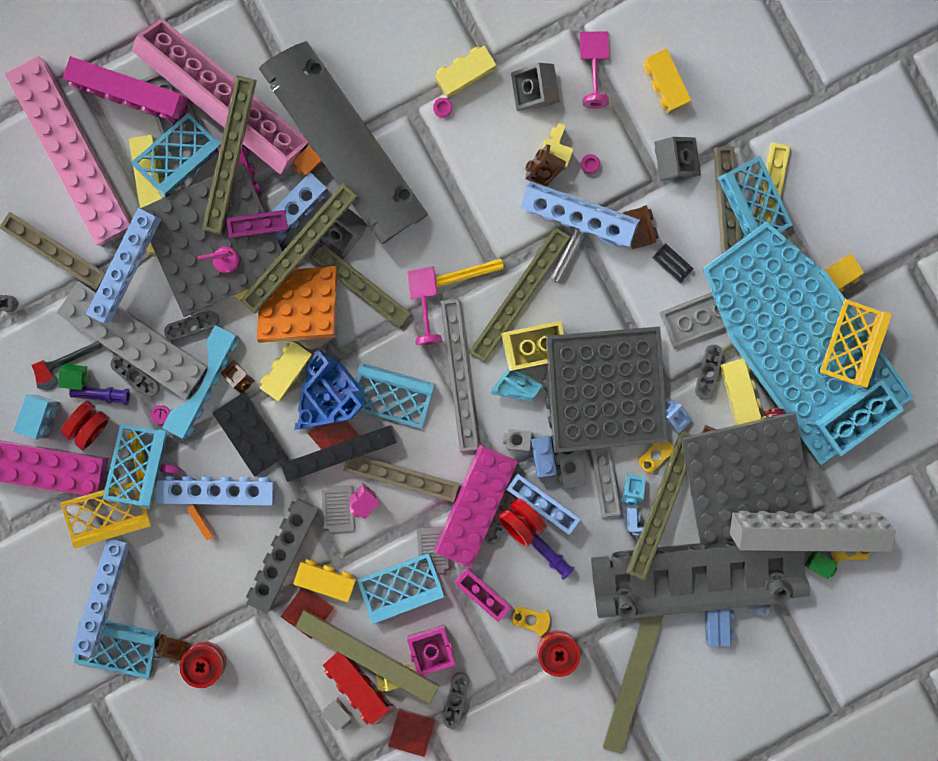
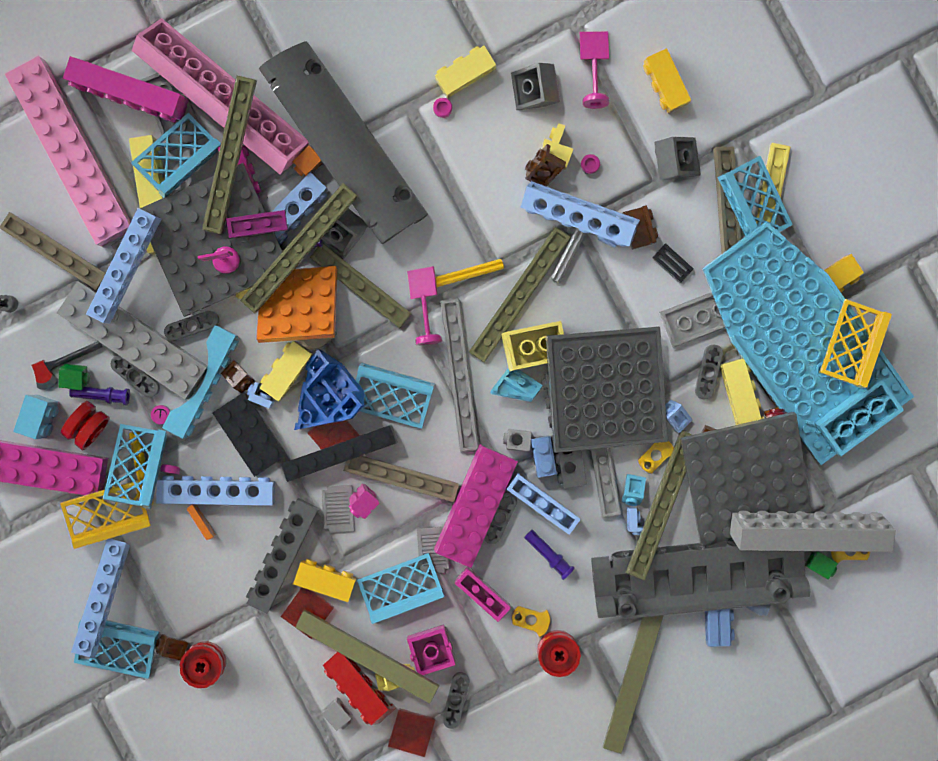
red wheel [498,498,547,548] -> none
none -> light blue bracket [247,382,275,409]

